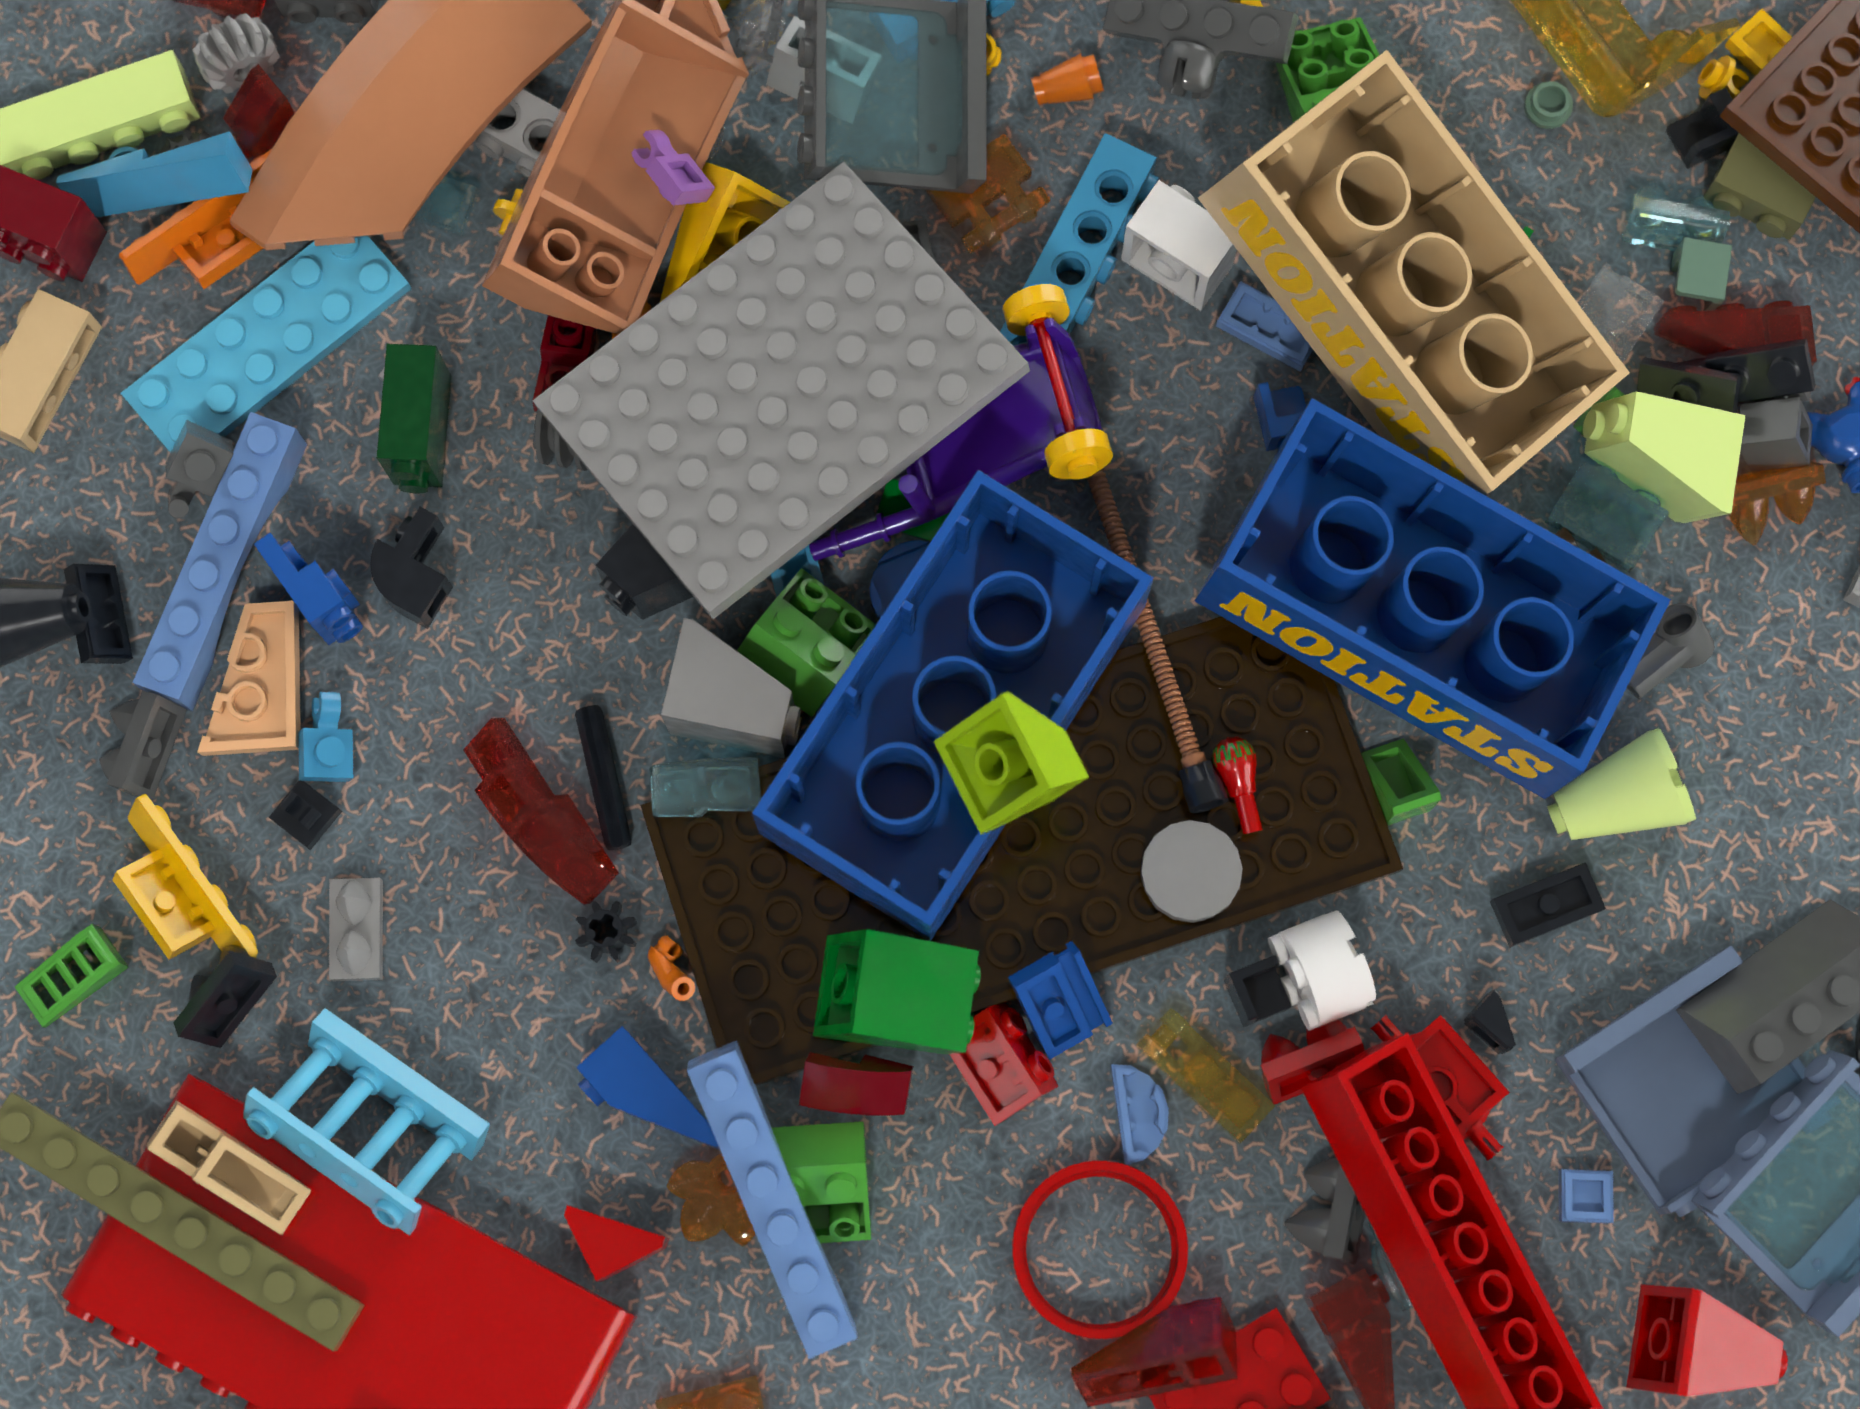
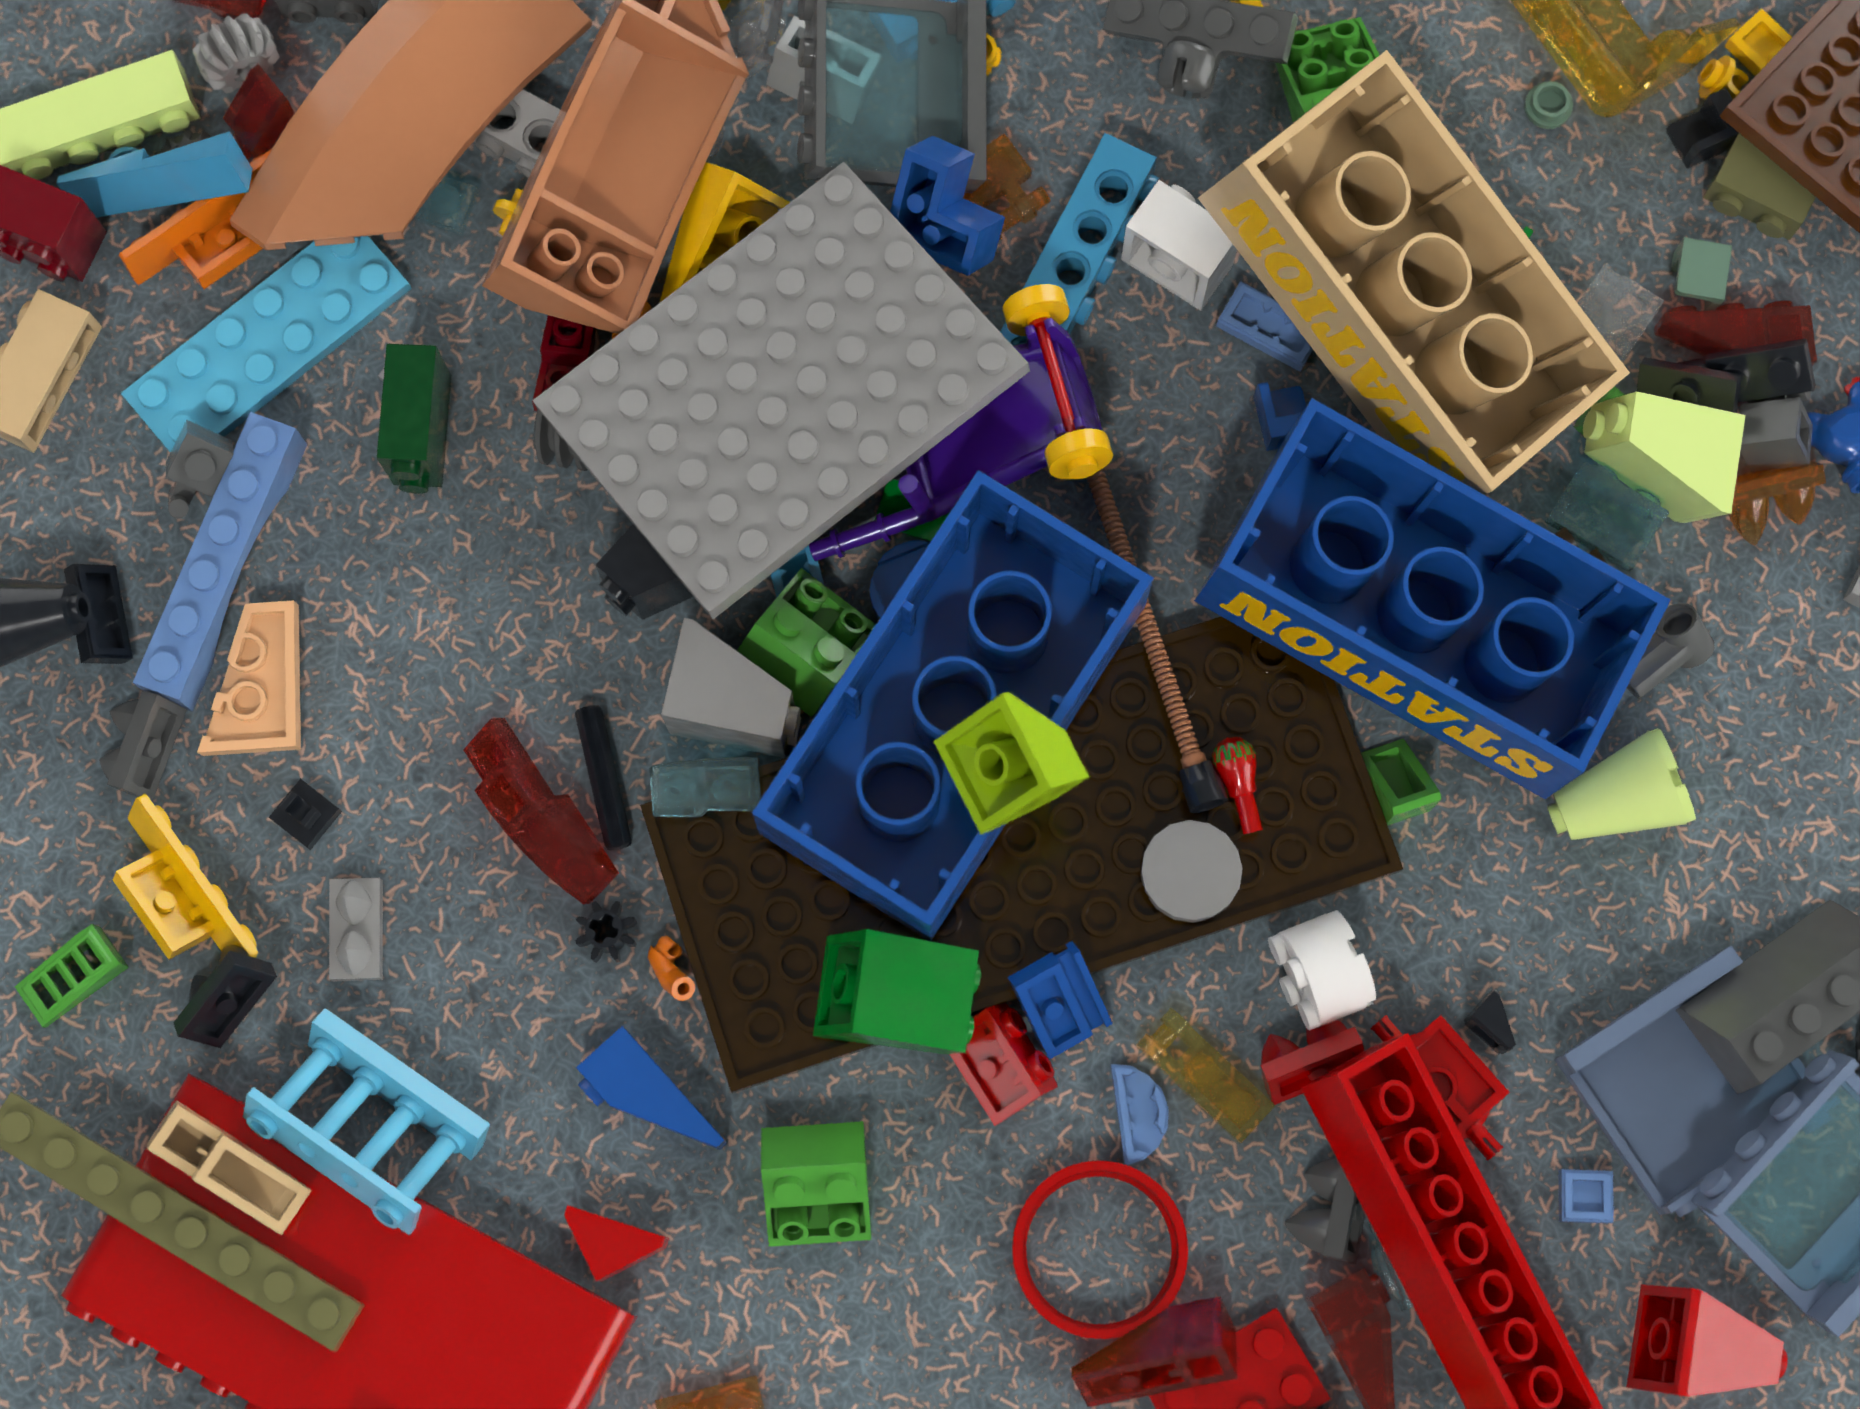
blue plate [254,532,363,645] -> none
dark azure plate [298,692,353,782] -> none
black brick [370,507,453,629] -> none
medium lavender plate [631,130,715,206] -> none
clear orange plate [666,1153,756,1247] -> none
medium blue arch [687,1041,857,1359] -> none
dark red slope [799,1052,914,1116] -> none
orange cone [1031,53,1104,106] -> none
black panel [1224,955,1292,1028] -> none
black plate [1490,862,1606,948] -> none
clear light blue tile [1621,180,1730,251] -> none
none -> blue brick [890,136,1005,276]

